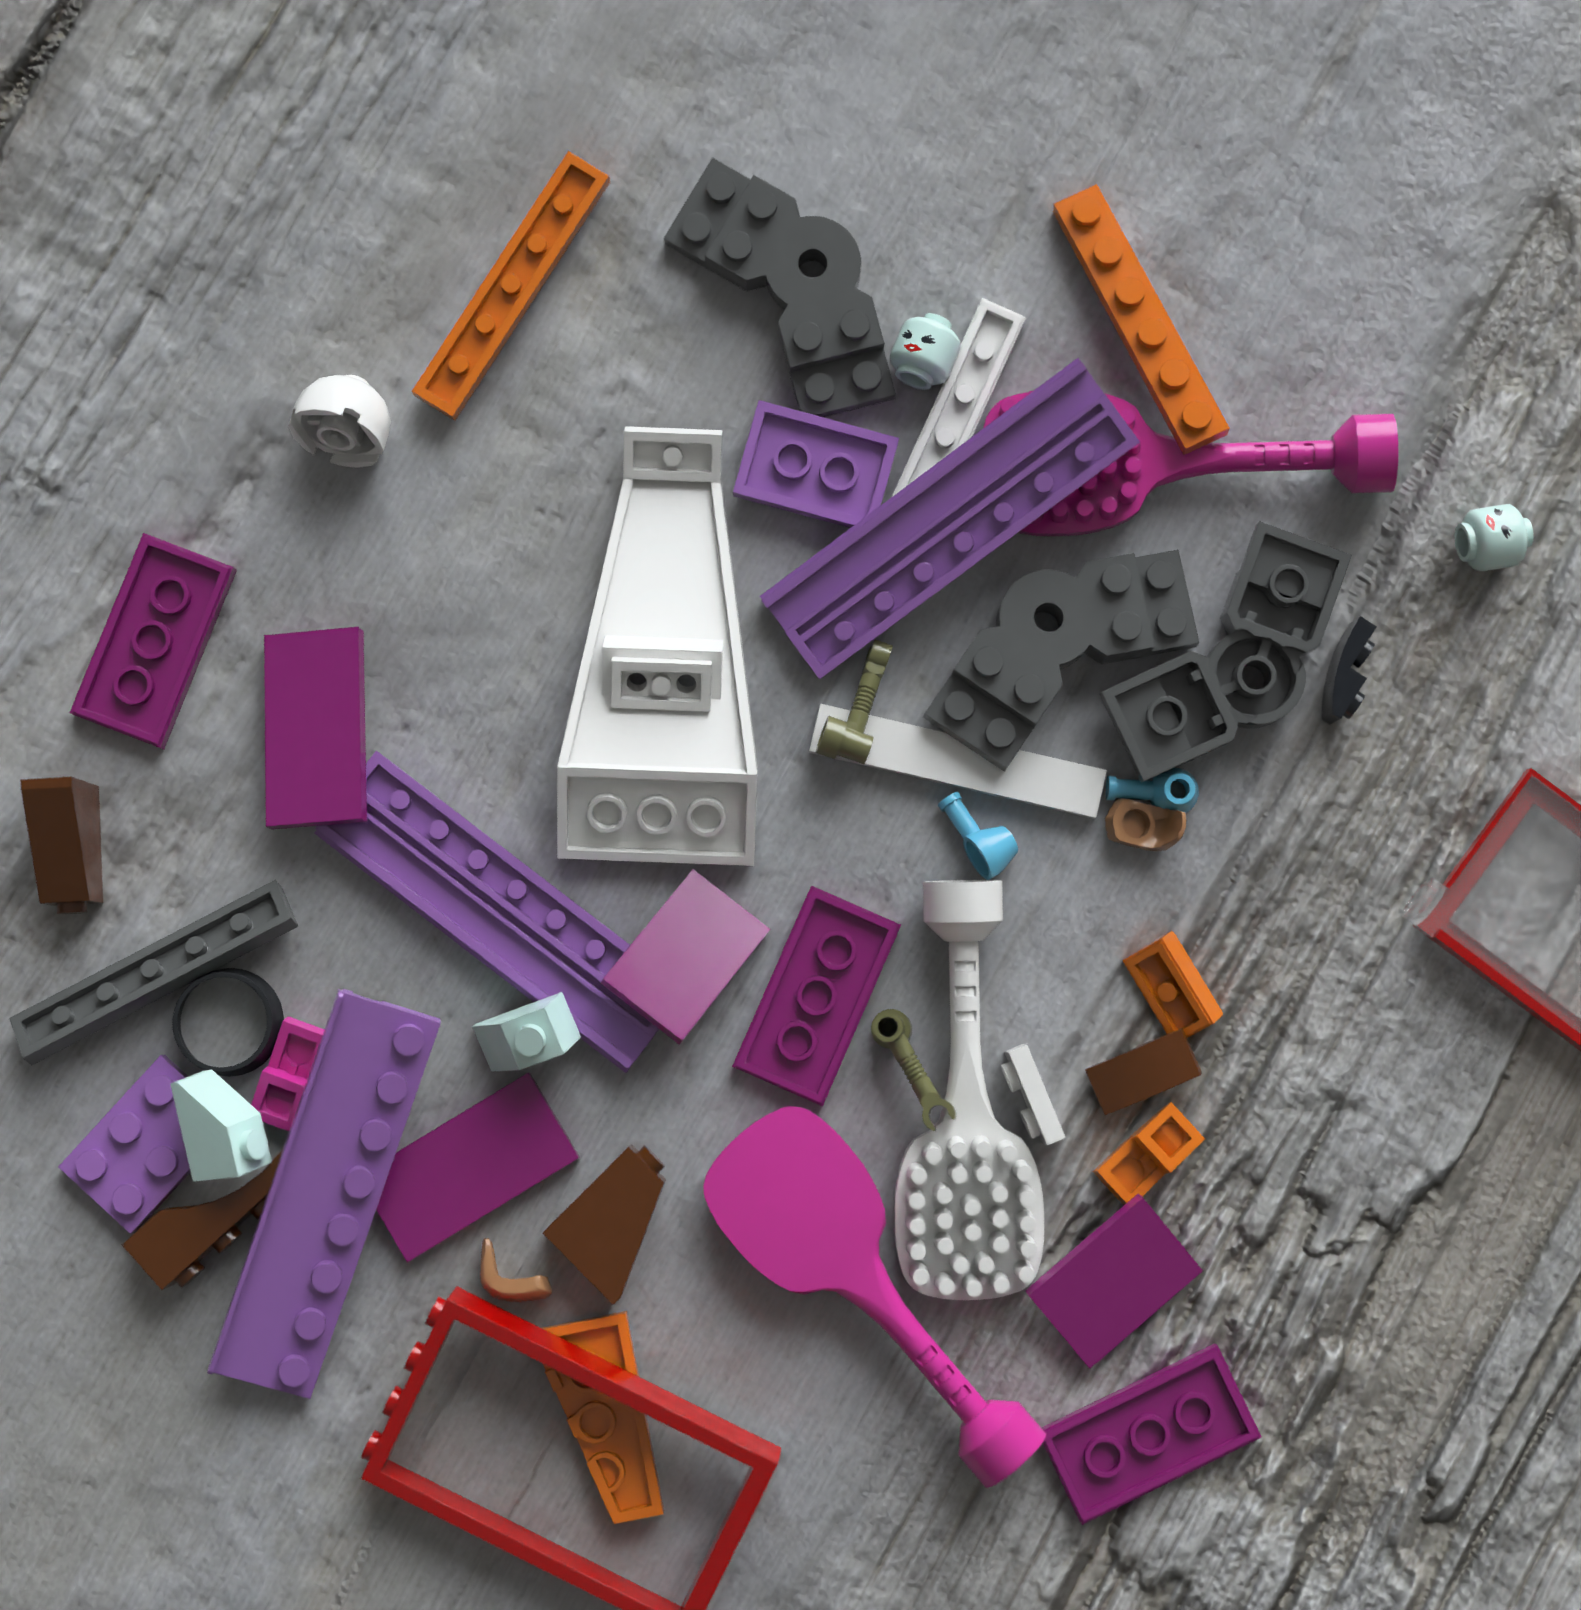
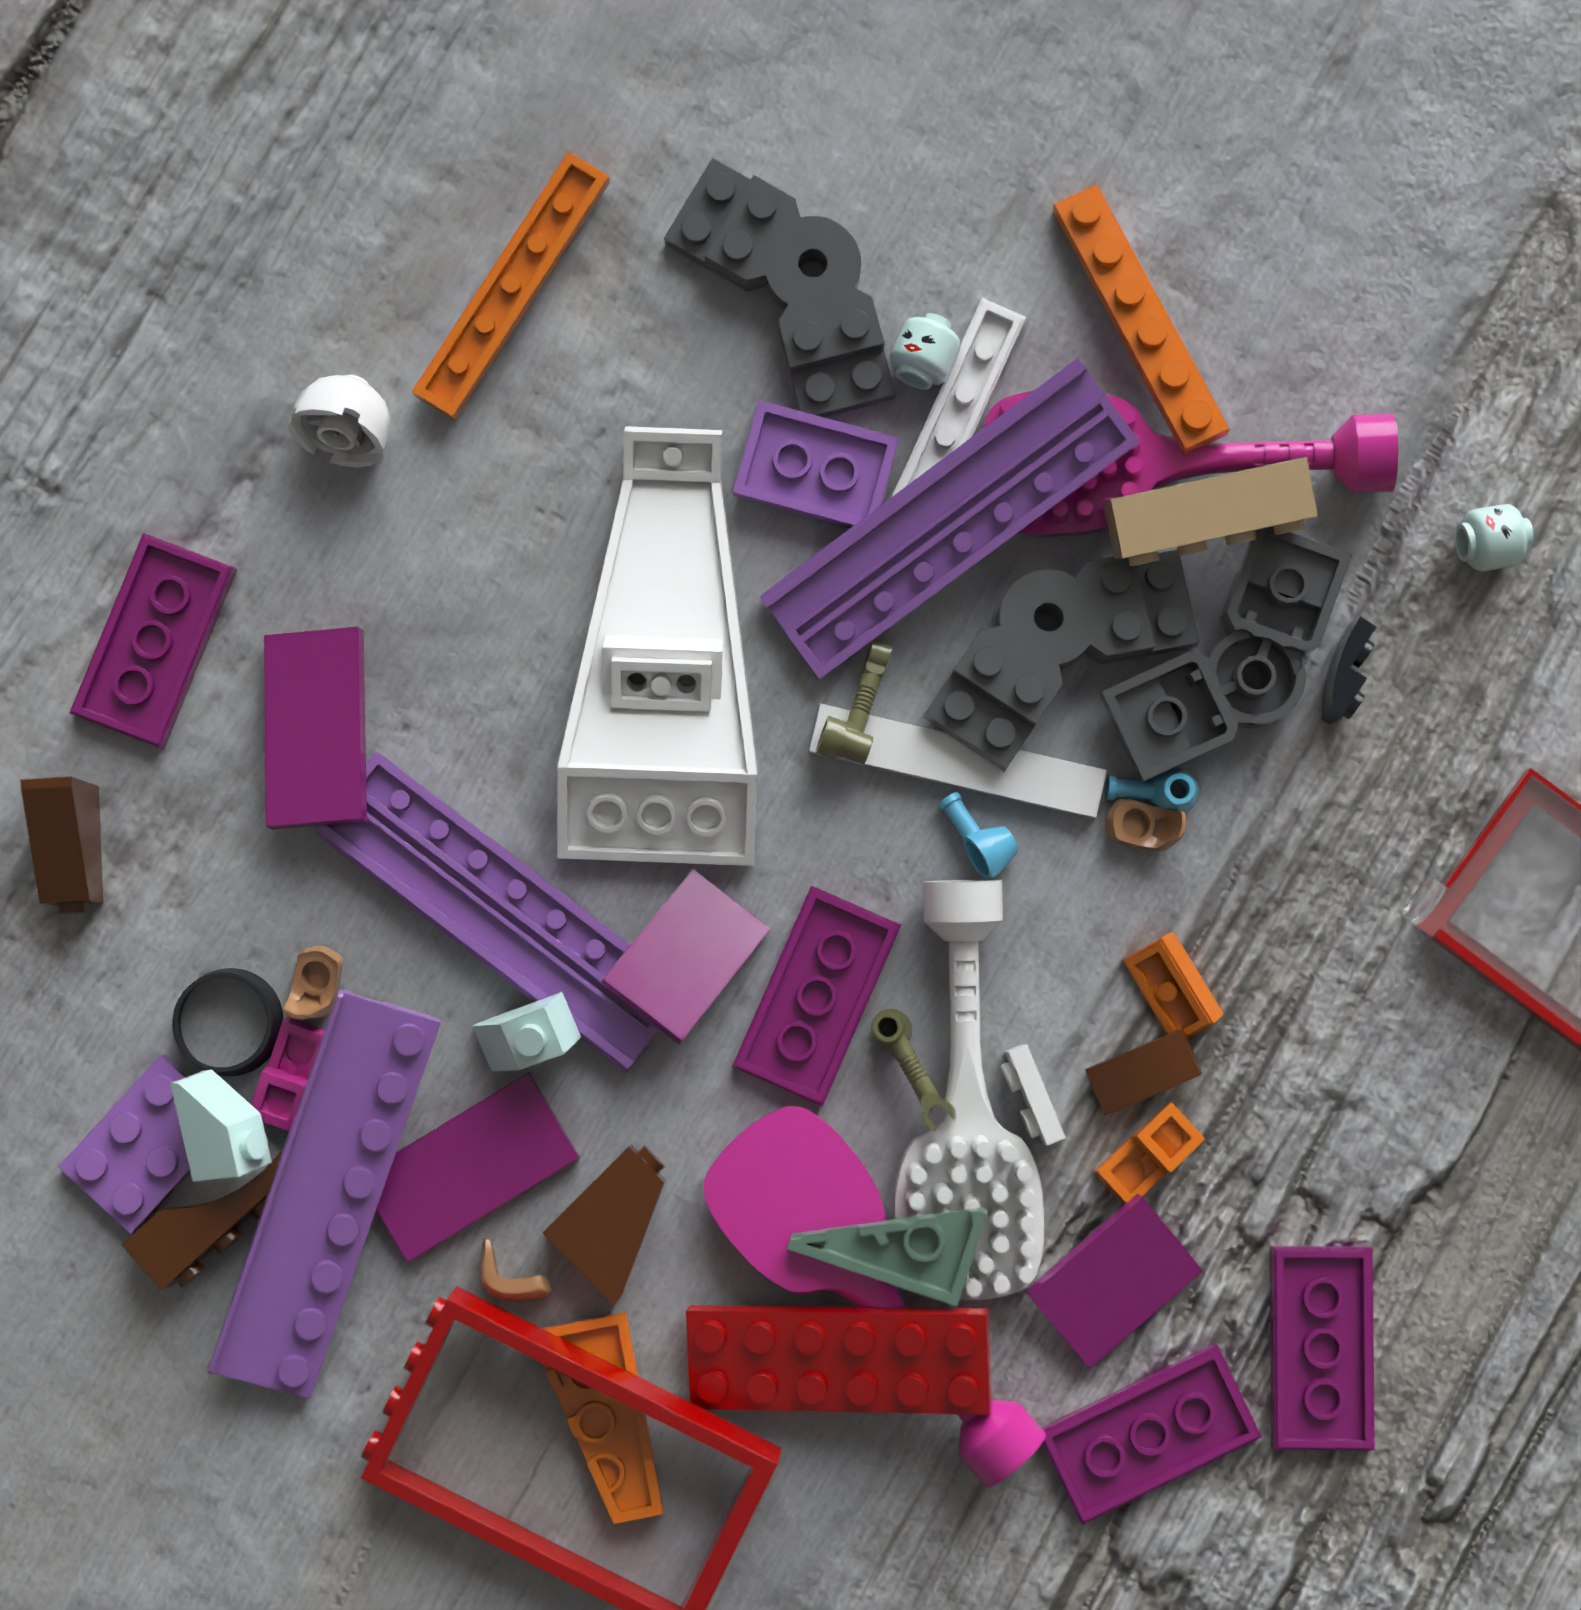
dark grey plate [9,880,298,1065] -> none
none -> medium nougat hair [283,946,343,1020]
none -> red plate [686,1305,992,1415]
none -> sand green wing [787,1207,988,1306]
none -> tan brick [1103,457,1318,566]
none -> magenta tile [1270,1245,1375,1451]

